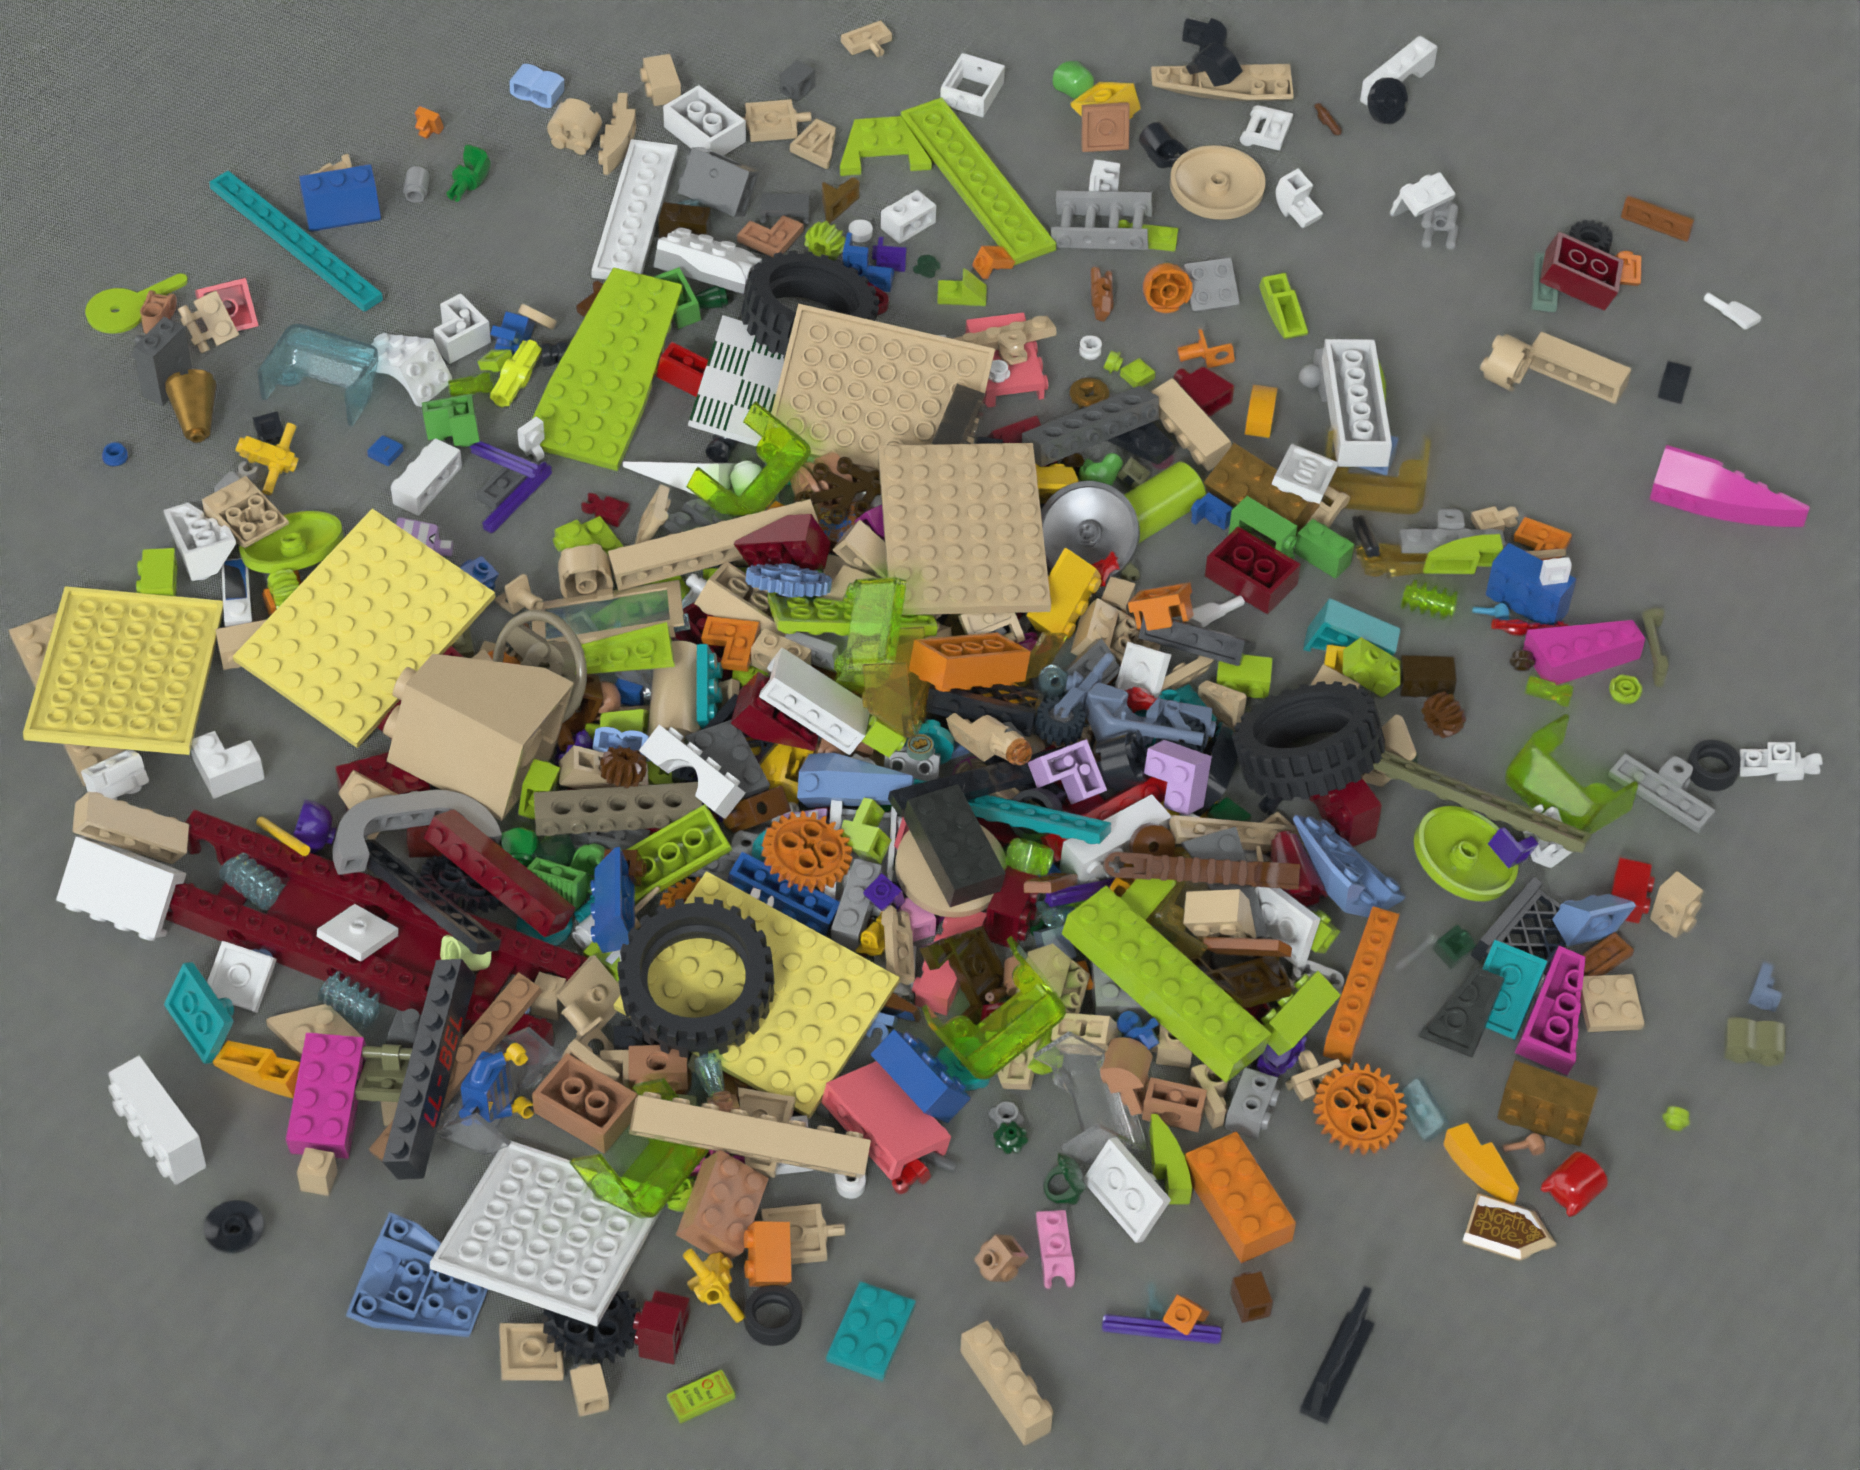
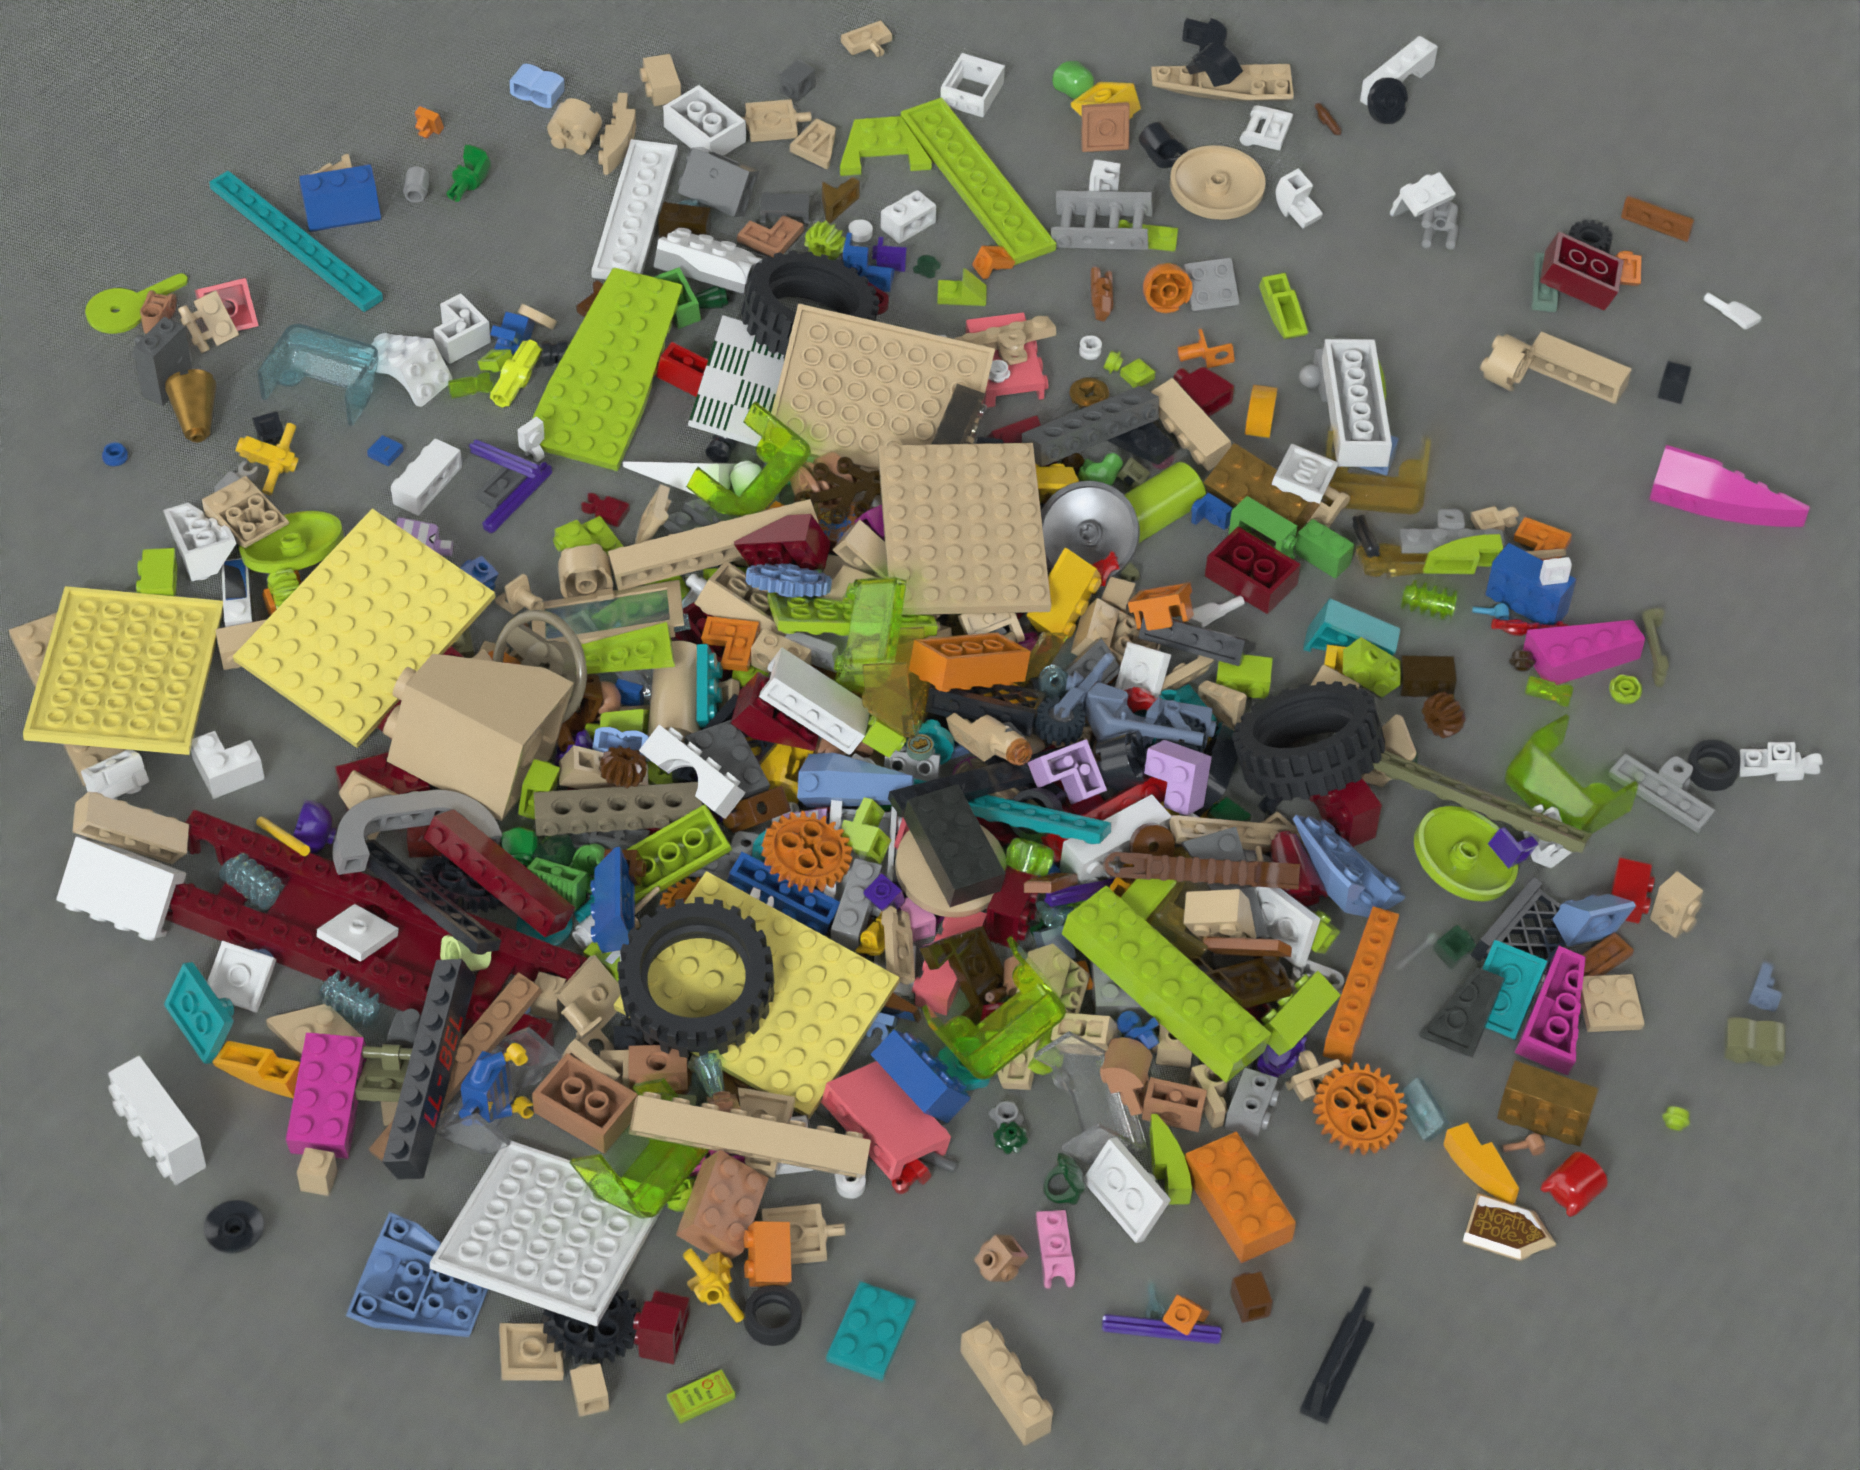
bright green brick [422,394,480,447] -> none

